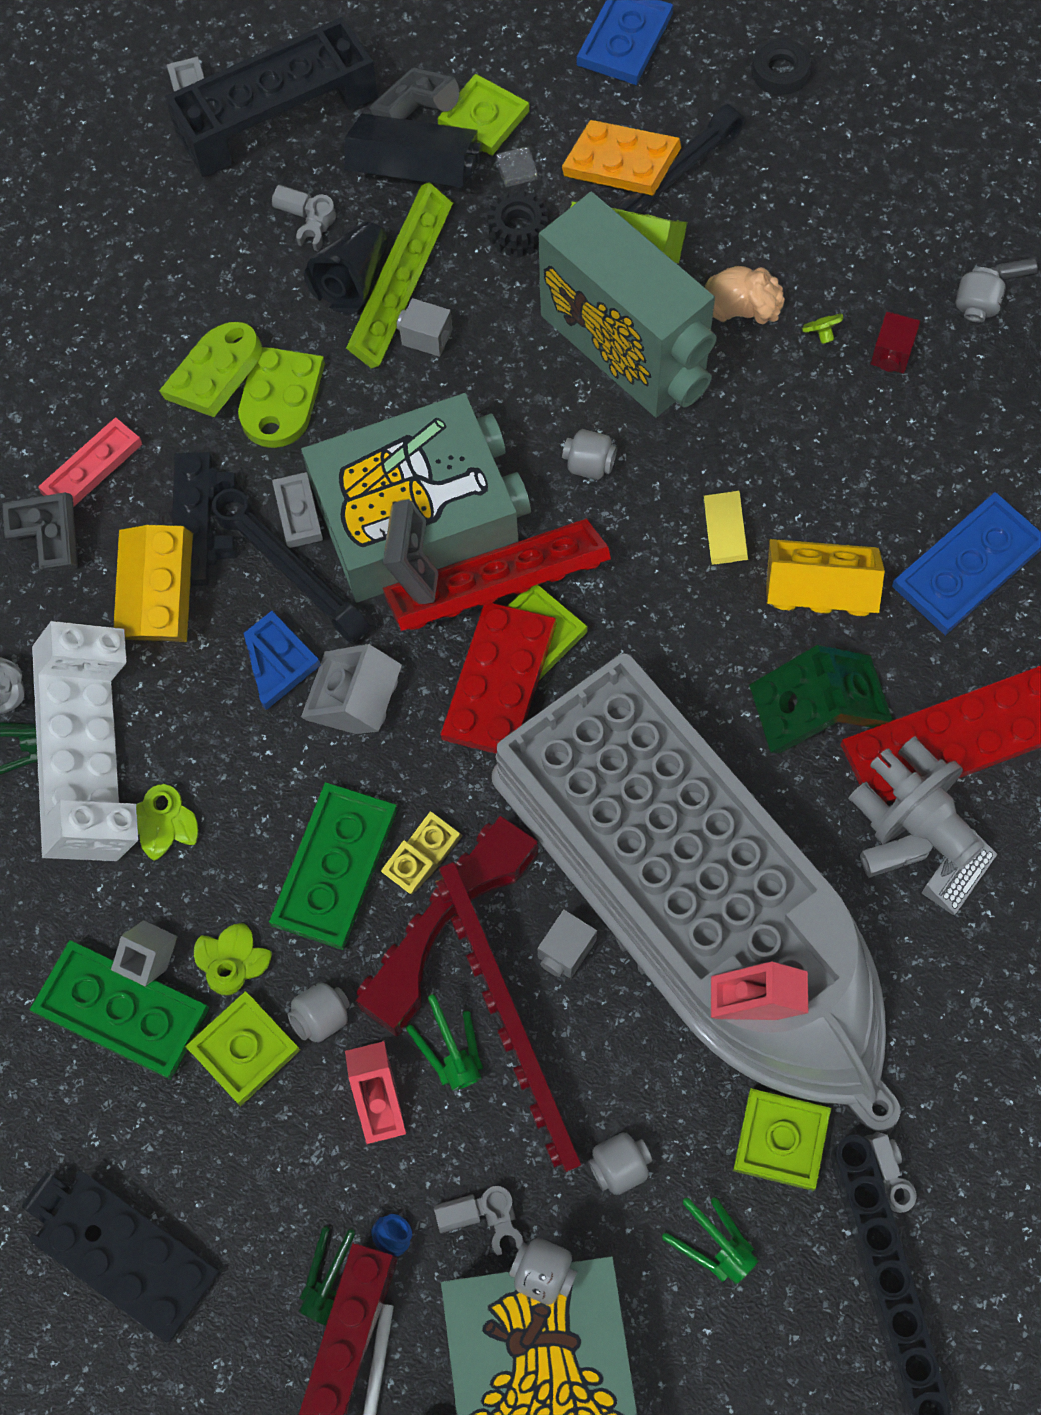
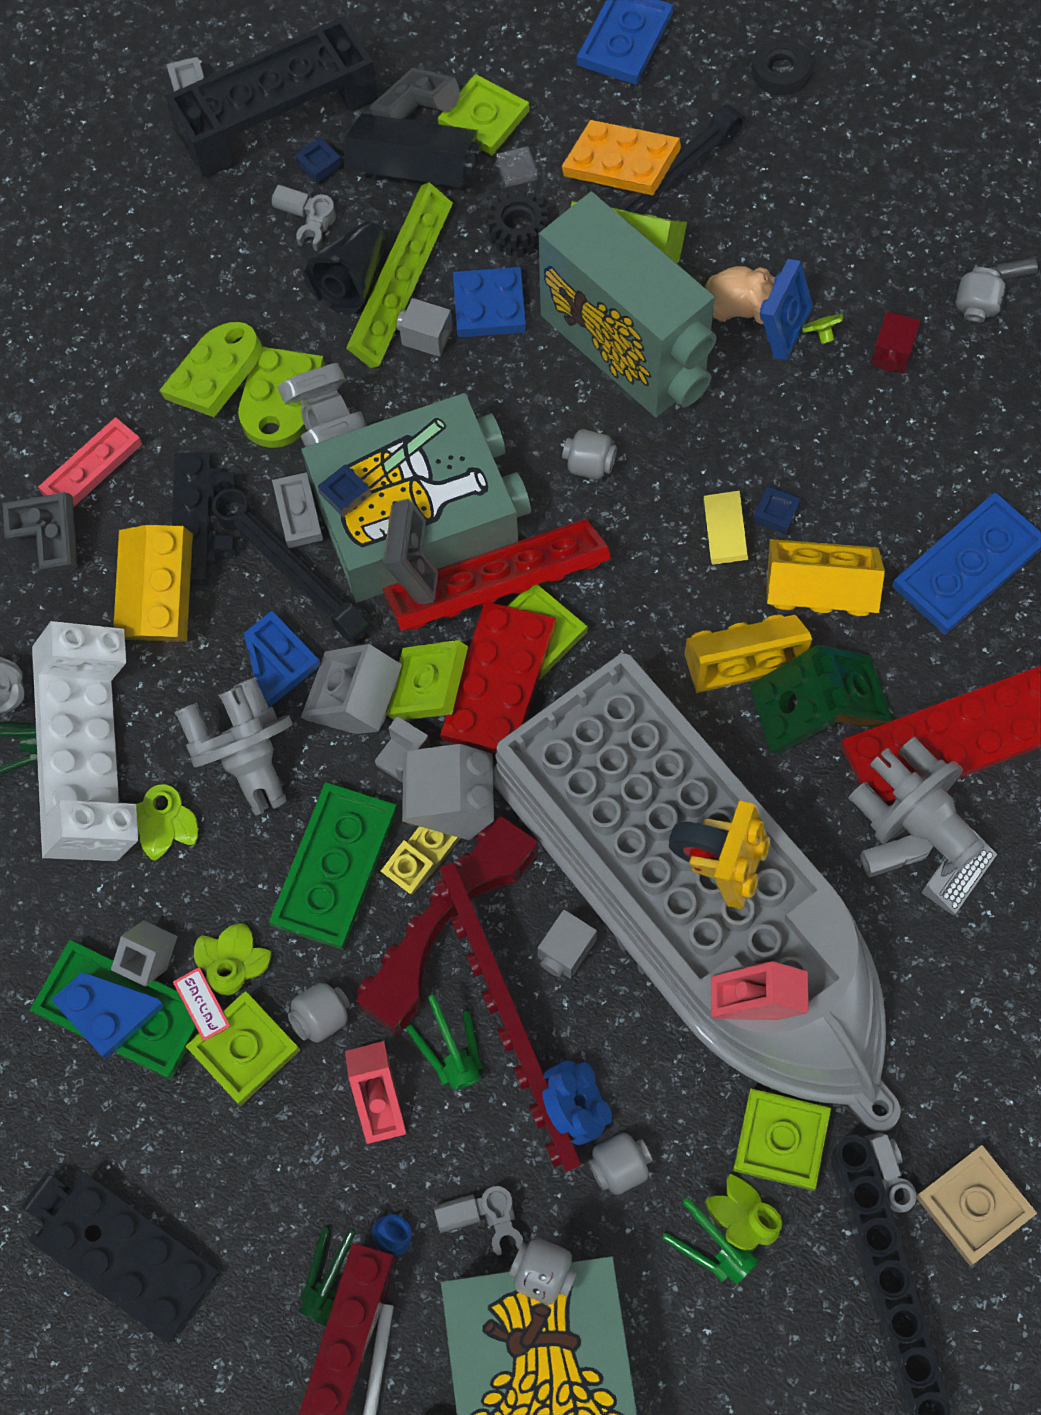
none -> blue wing [51,972,164,1060]
none -> white sticker [173,967,230,1041]
none -> light grey piece [174,676,293,815]
none -> light grey piece [277,363,368,447]
none -> dark blue plate [295,137,342,183]
none -> dark blue plate [317,464,371,517]
none -> light grey panel [375,716,430,783]
none -> lime plate [386,640,468,720]
none -> light grey slope [402,744,494,840]
none -> blue plate [453,267,526,337]
none -> blue plate [542,1061,612,1145]
none -> yellow plate [669,800,770,910]
none -> yellow slope [685,615,812,693]
none -> lime plate [705,1174,782,1250]
none -> dark blue plate [753,486,801,535]
none -> blue plate [760,259,813,360]
none -> tan plate [916,1145,1037,1266]

